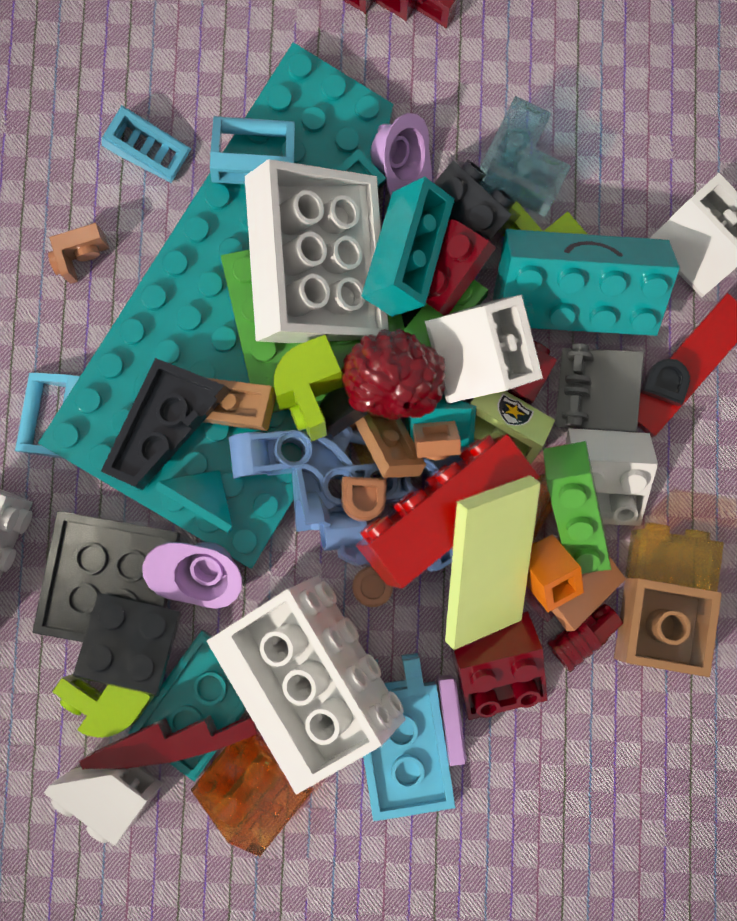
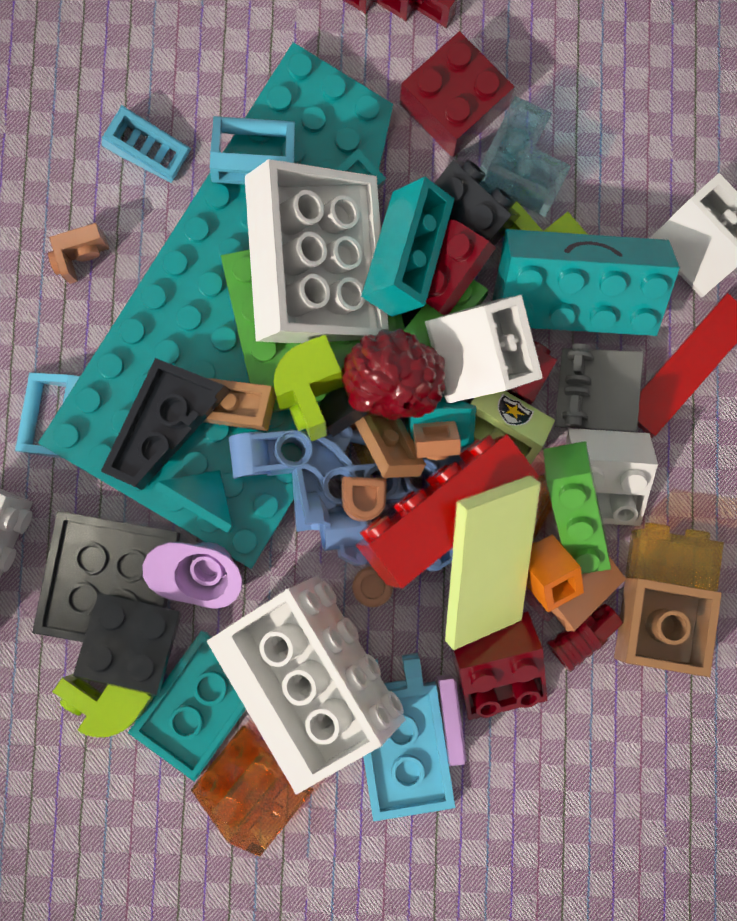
white slope [44,767,163,846] -> none
dark red slope [79,715,259,769] -> none
lavender piece [371,113,432,198] -> none
black tile [641,359,690,406] -> none
none -> dark red brick [400,31,515,158]

